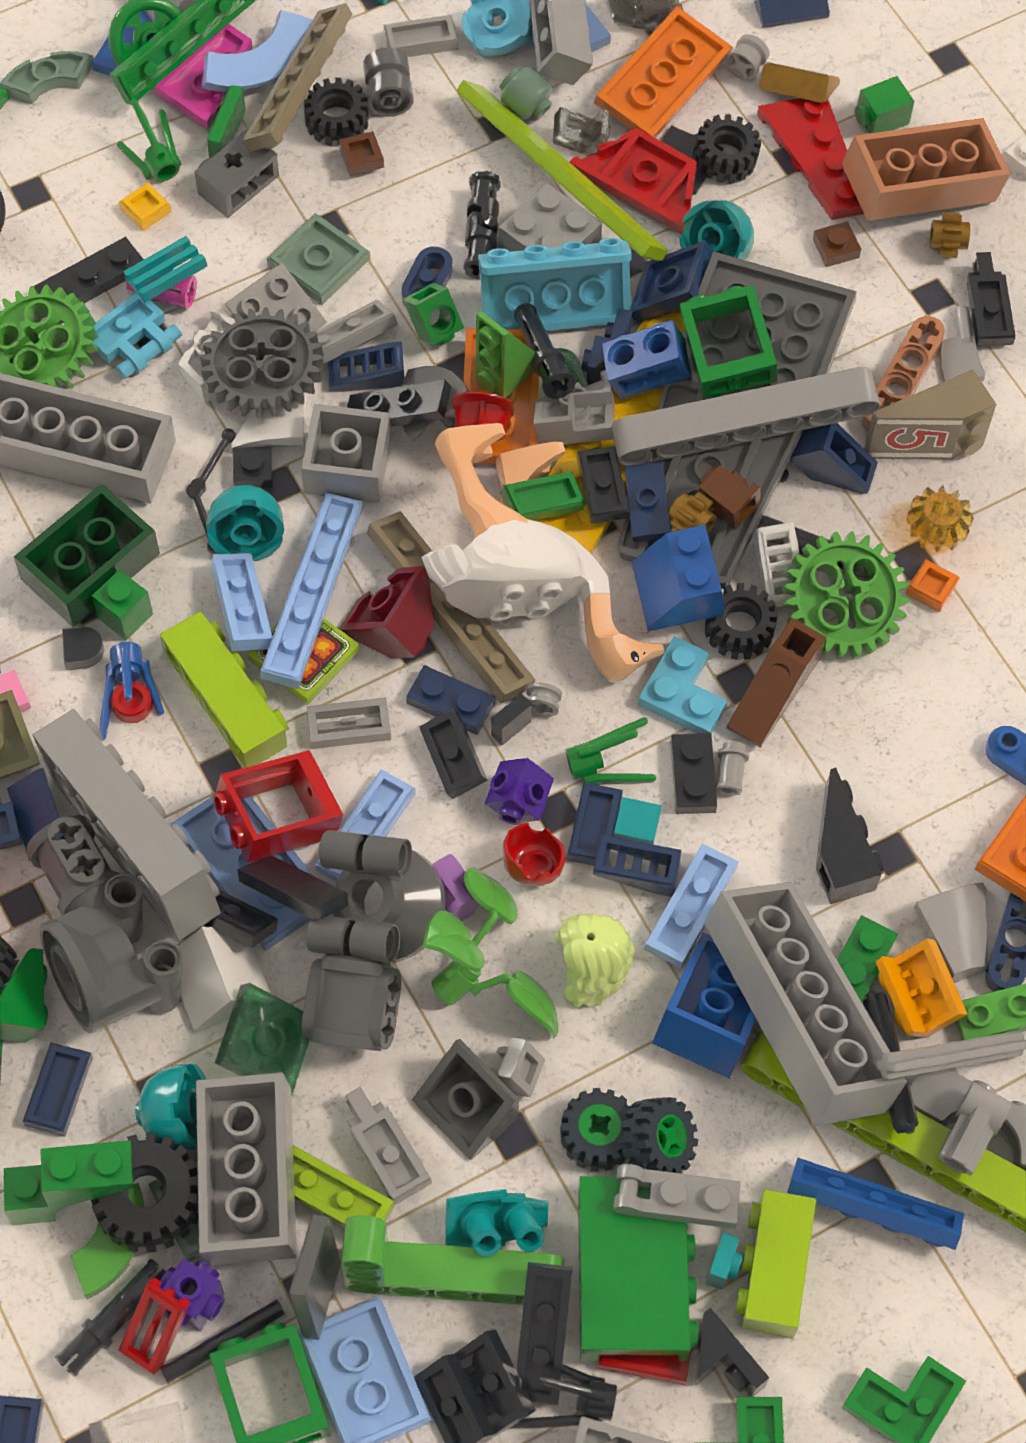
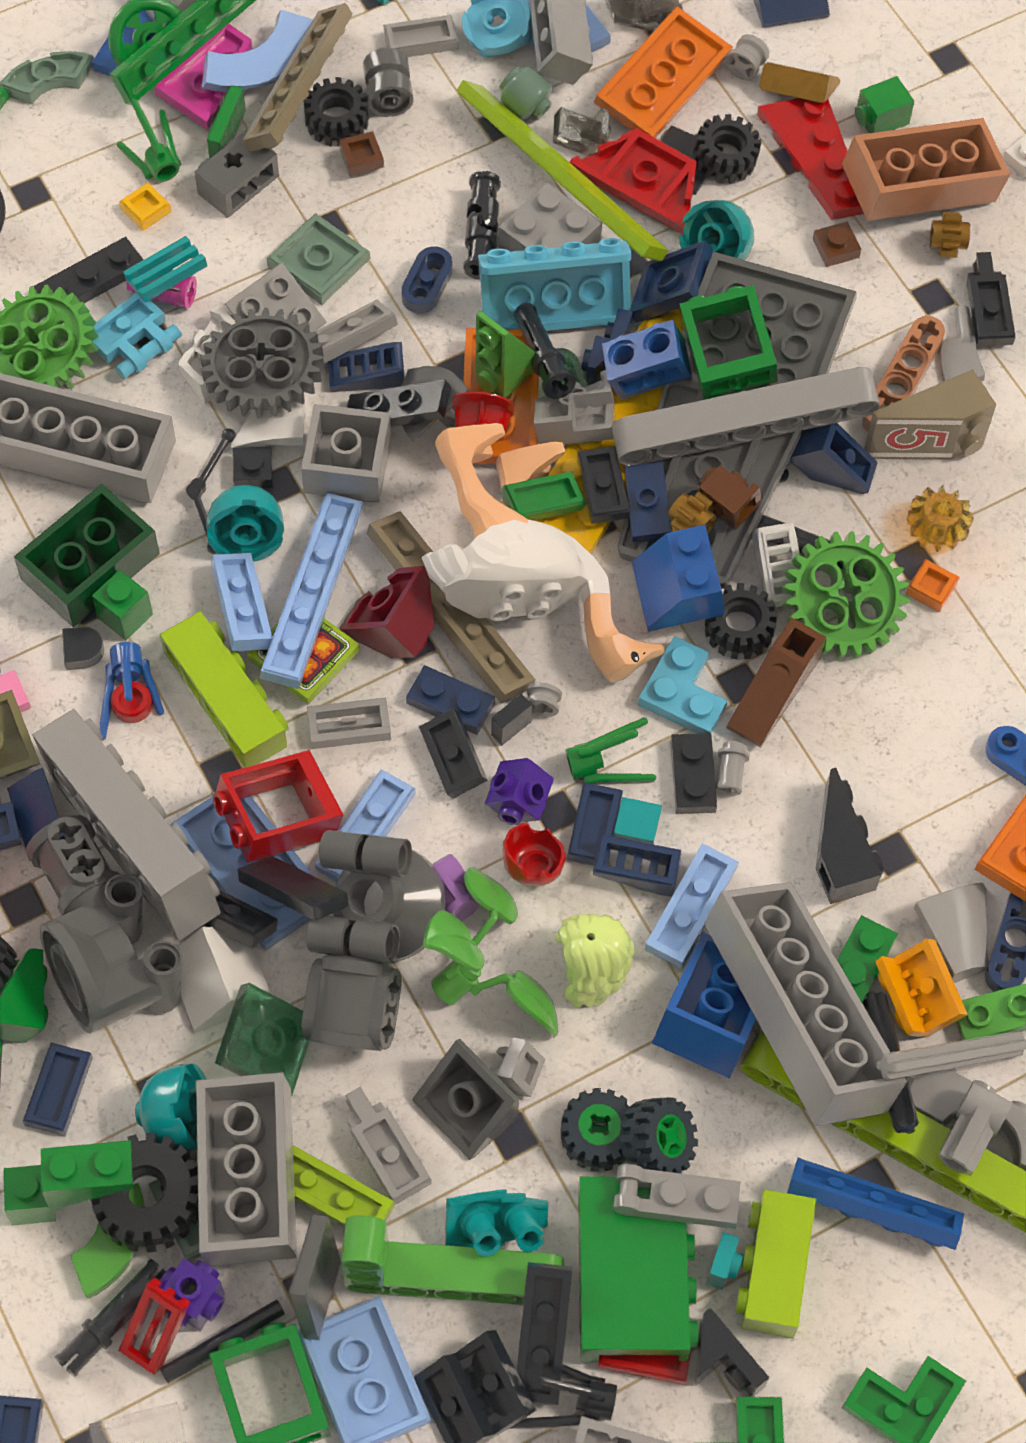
green brick [402,282,465,345] -> none

